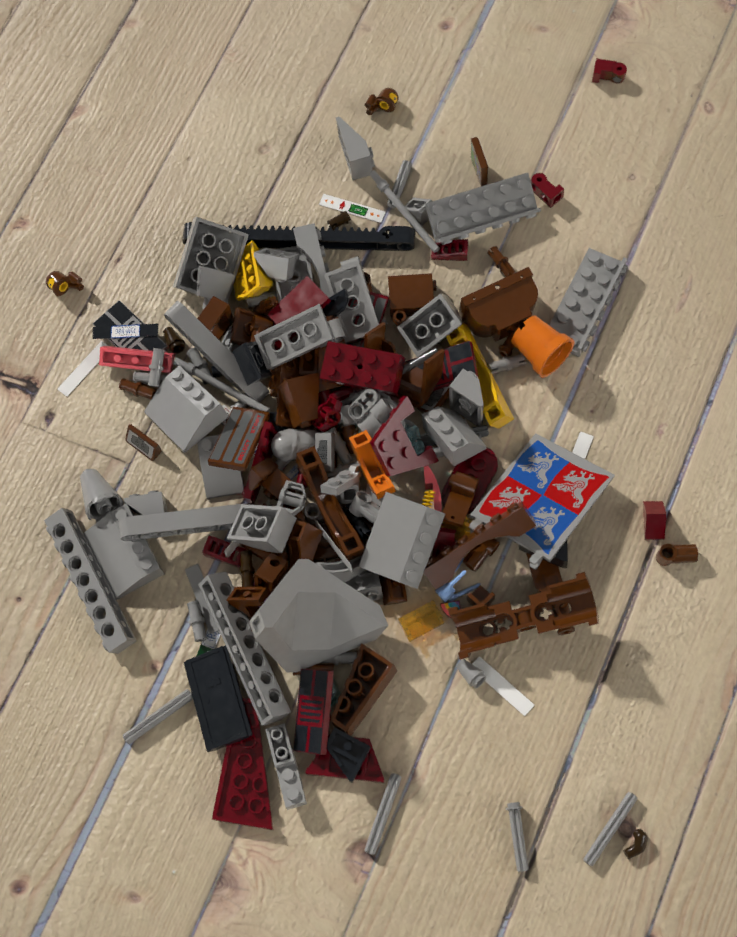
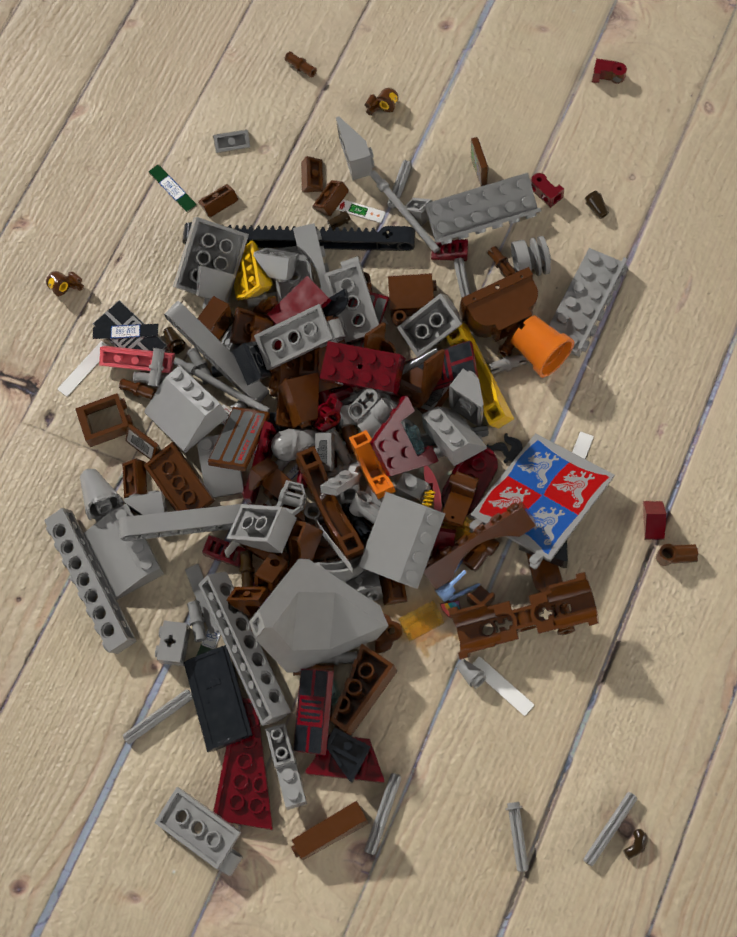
none -> reddish brown window [75,393,133,447]
none -> reddish brown slope [122,458,147,498]
none -> reddish brown tile [144,442,215,511]
none -> sticker [148,164,197,212]
none -> light grey hinge [154,787,243,876]
none -> light grey brick [155,621,191,666]
none -> reddish brown slope [198,184,238,218]
none -> light grey slope [213,130,250,153]
none -> reddish brown pin [284,51,317,78]
none -> reddish brown slope [291,801,369,860]
none -> reddish brown slope [301,156,323,193]
none -> reddish brown slope [312,180,349,216]
none -> reddish brown plate [374,613,403,653]
none -> light grey torso [392,472,433,504]
none -> light grey axle [454,257,471,298]
none -> black piece [486,433,523,463]
none -> light grey wheel [511,236,551,278]
none -> dark brown cone [585,191,609,219]

